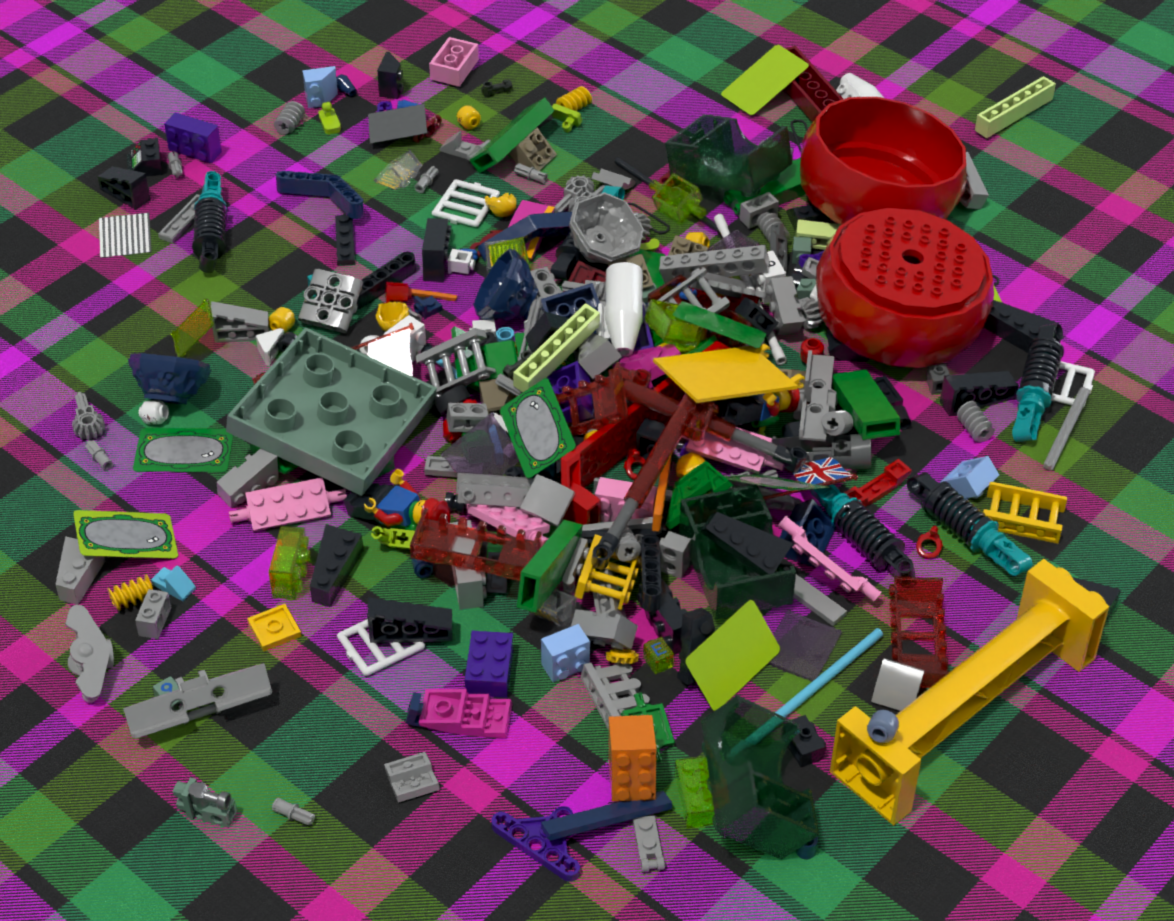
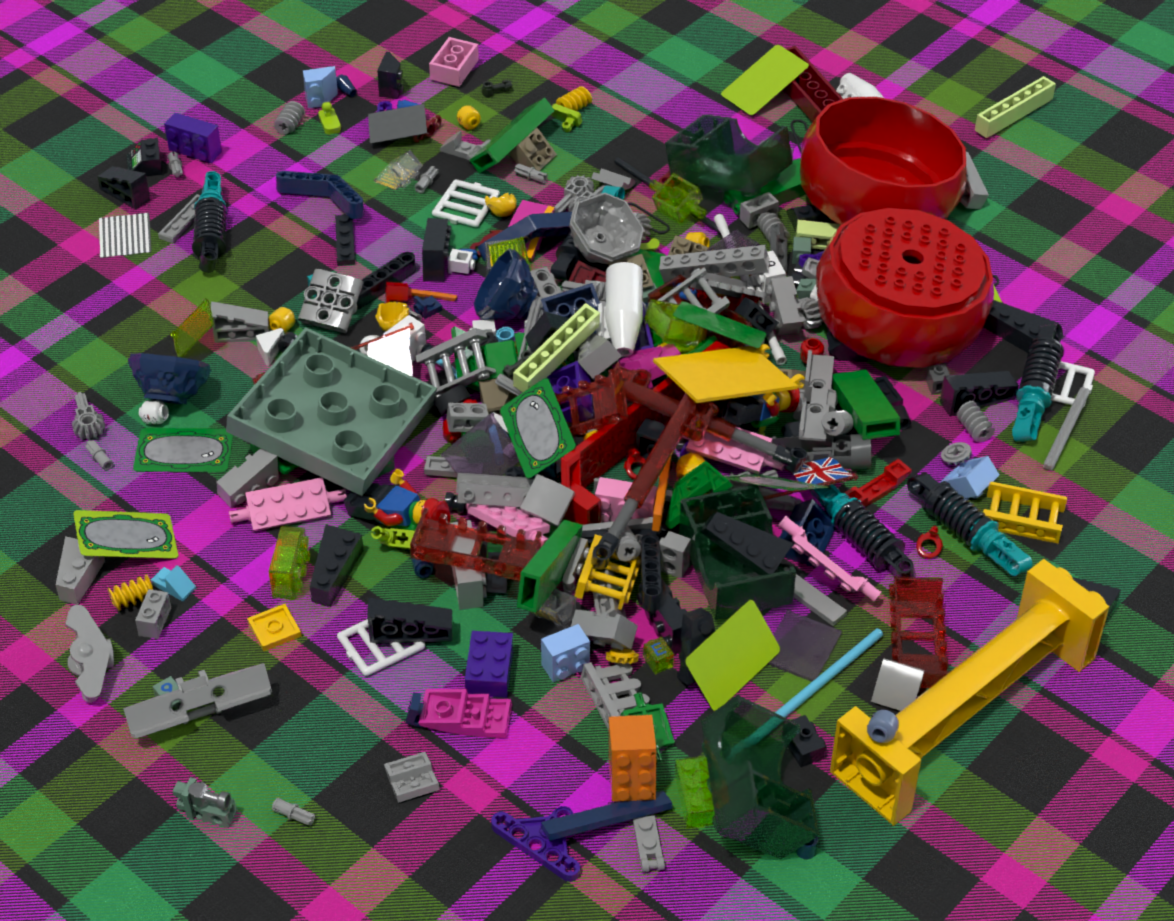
none -> light grey gear [941,442,972,465]

